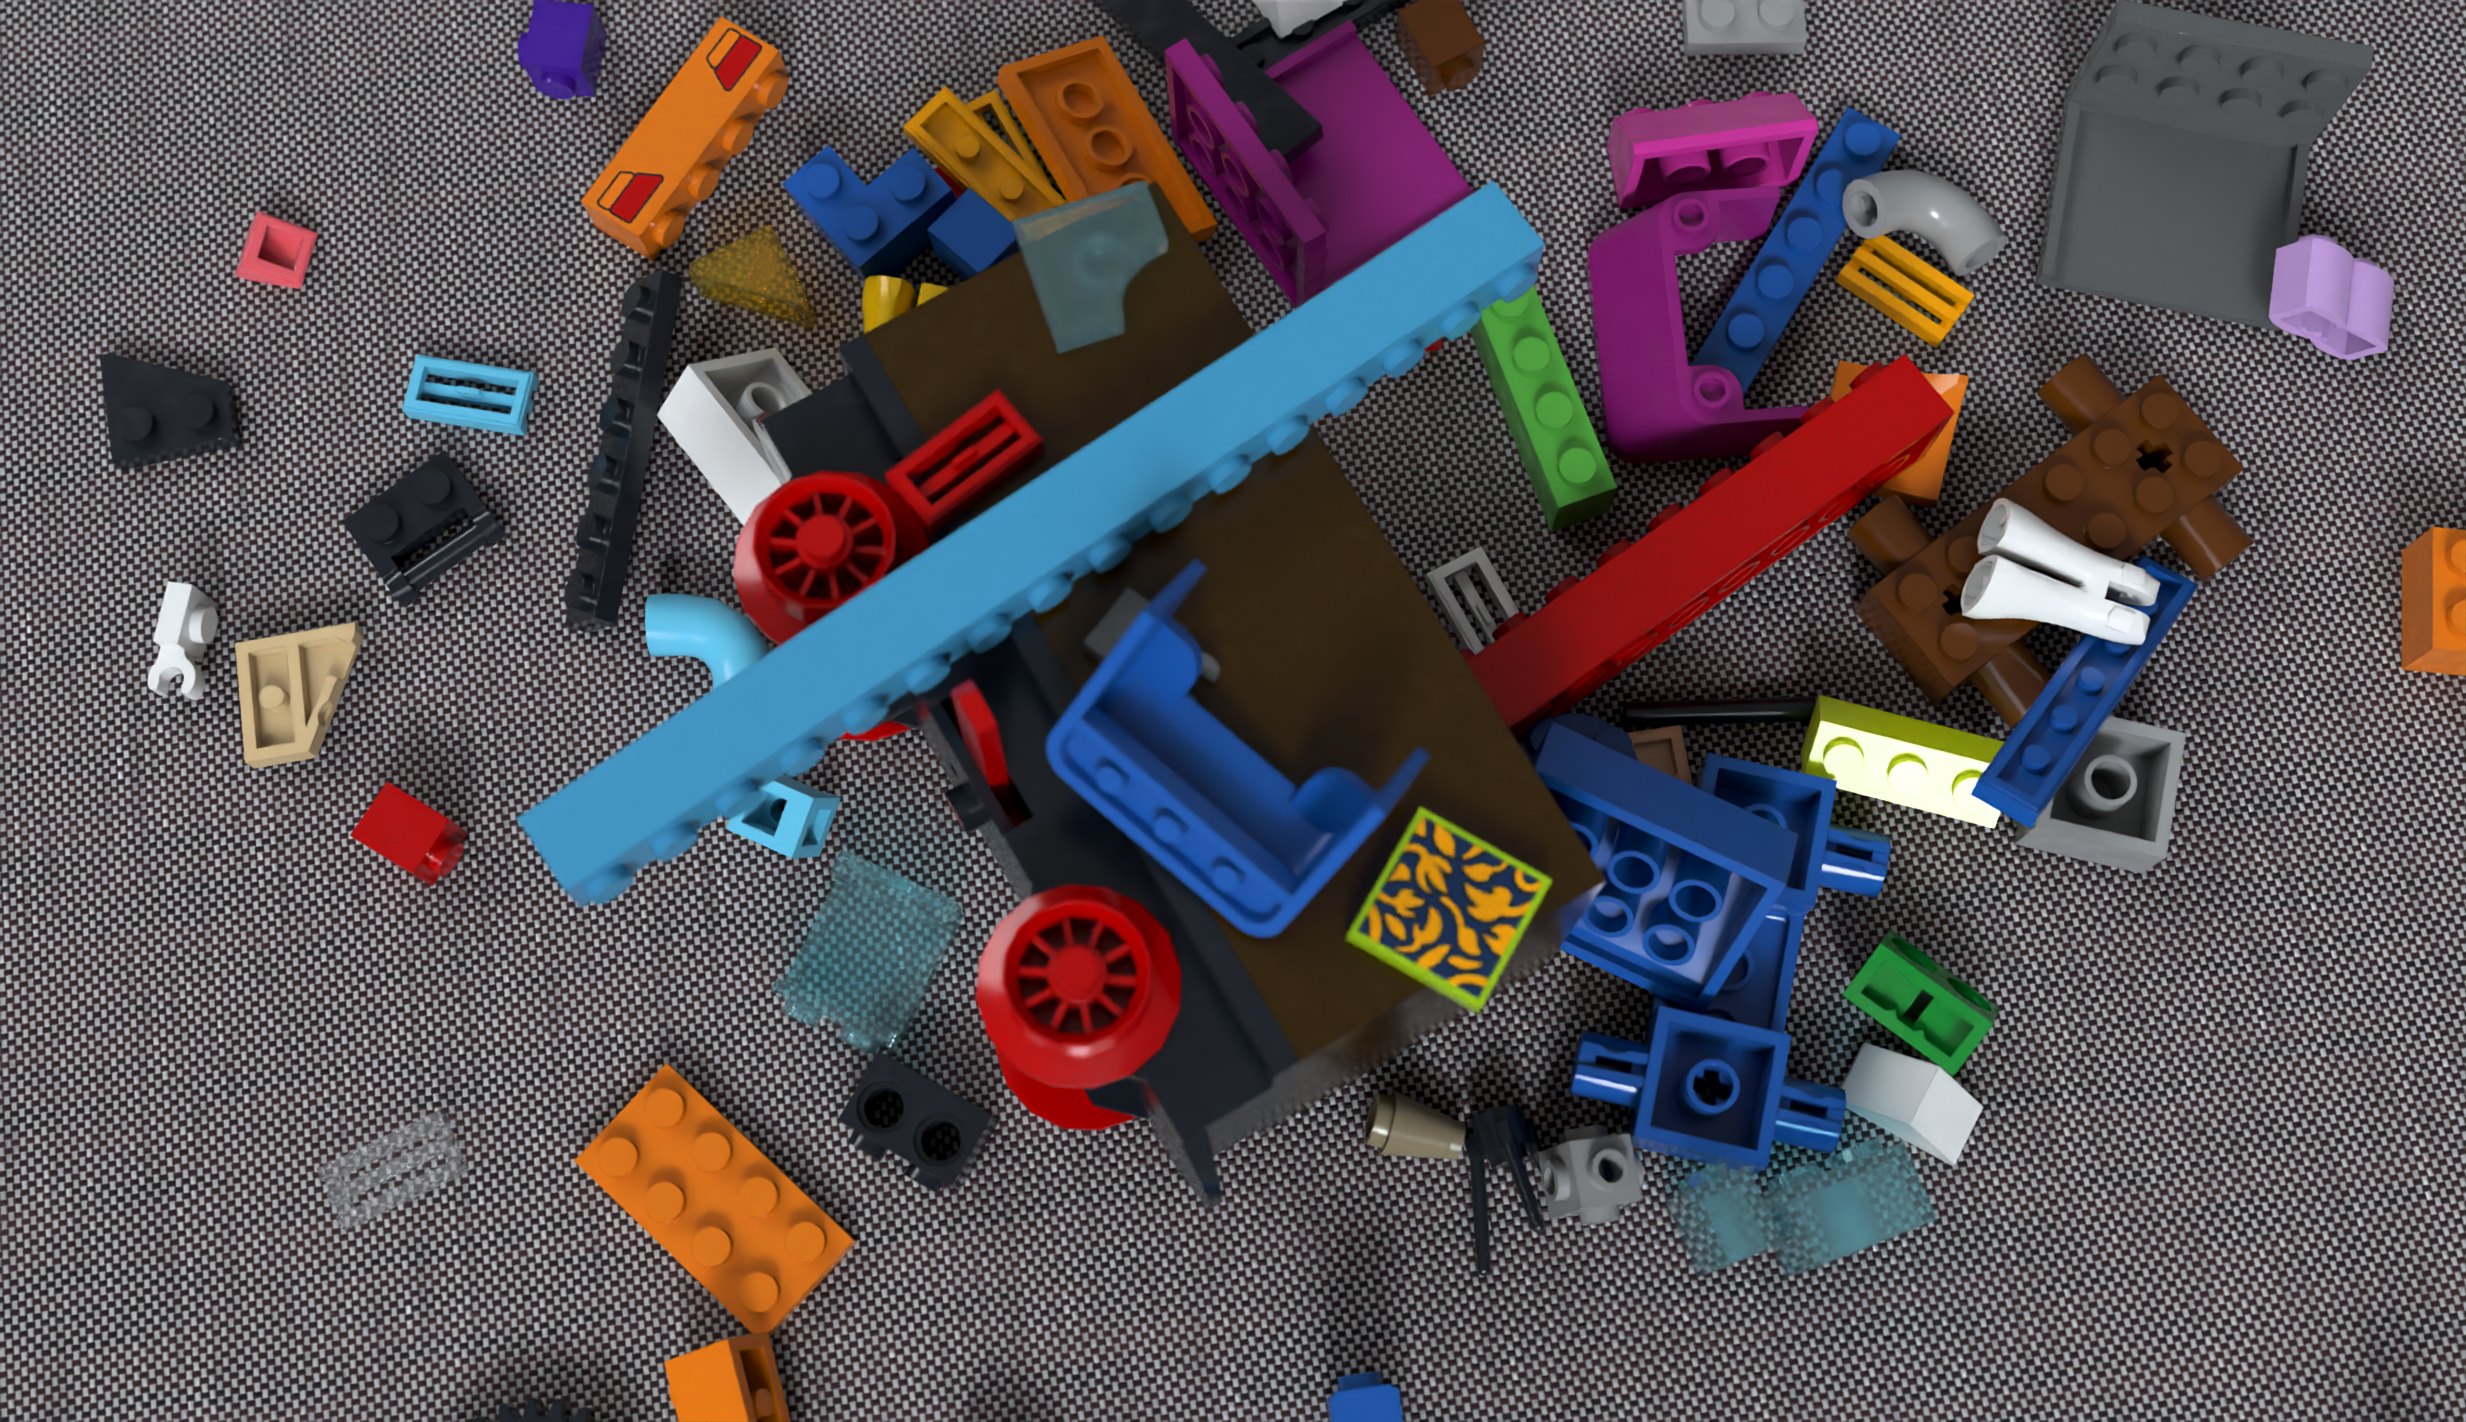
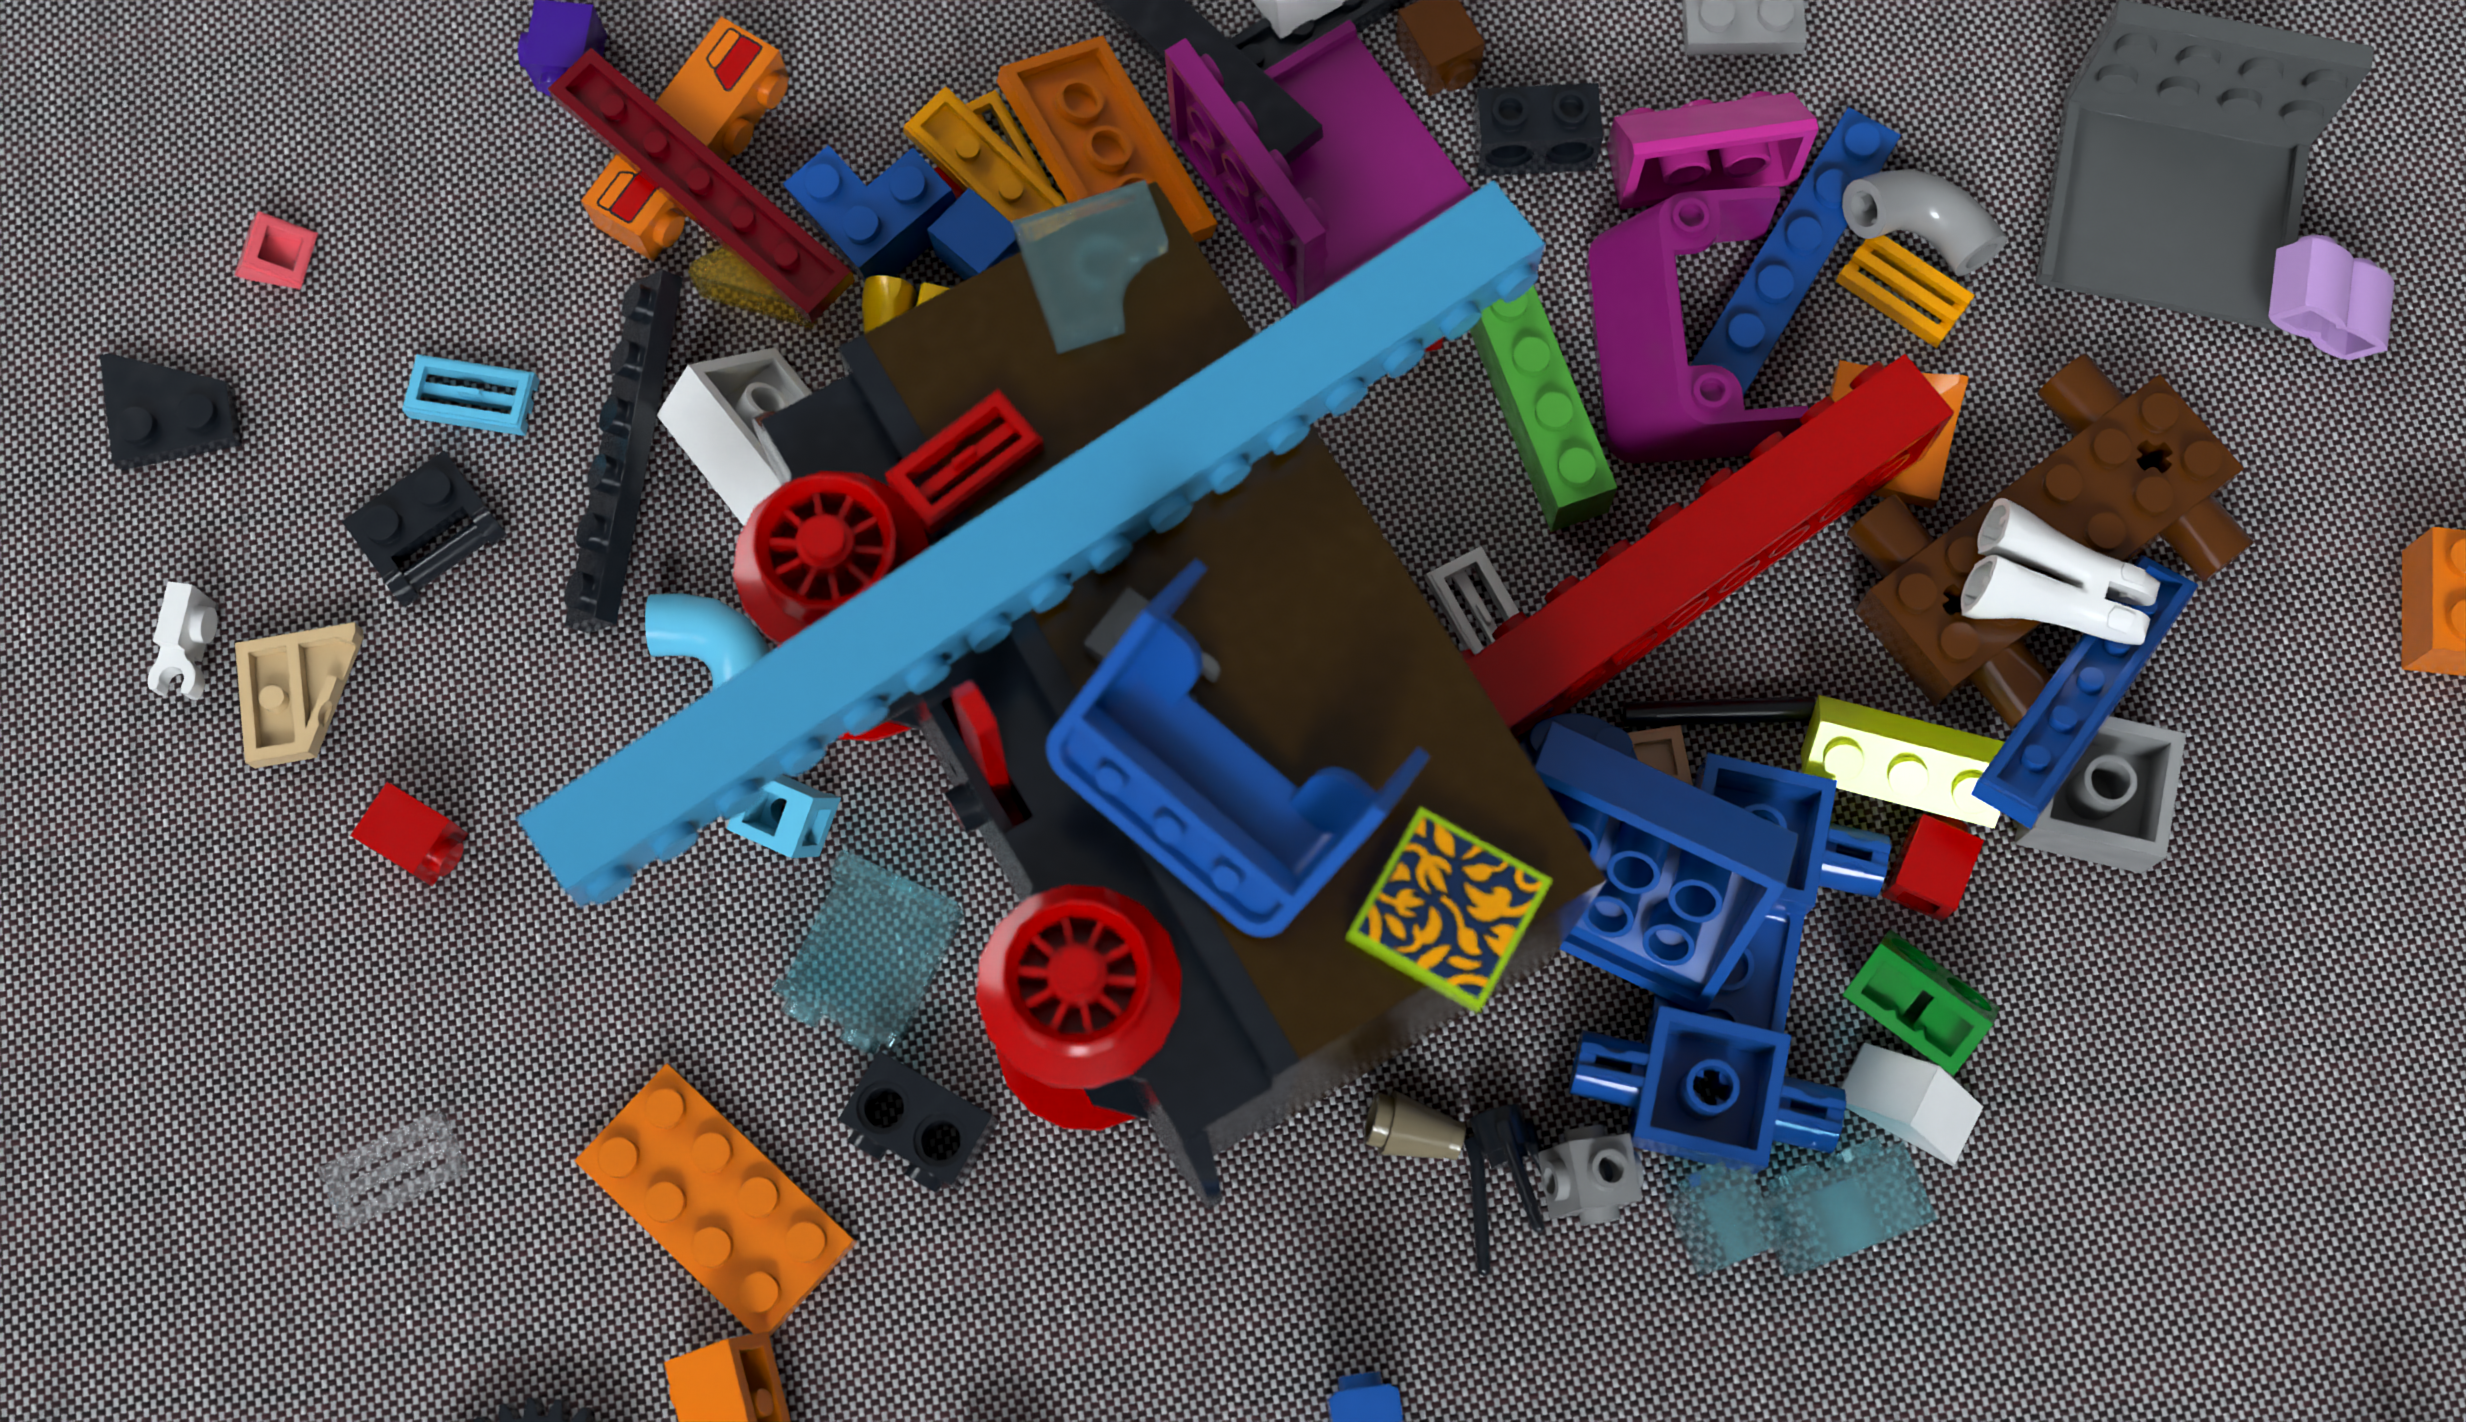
none -> dark red plate [548,48,855,323]
none -> black brick [1472,83,1603,177]
none -> red brick [1881,813,1984,922]

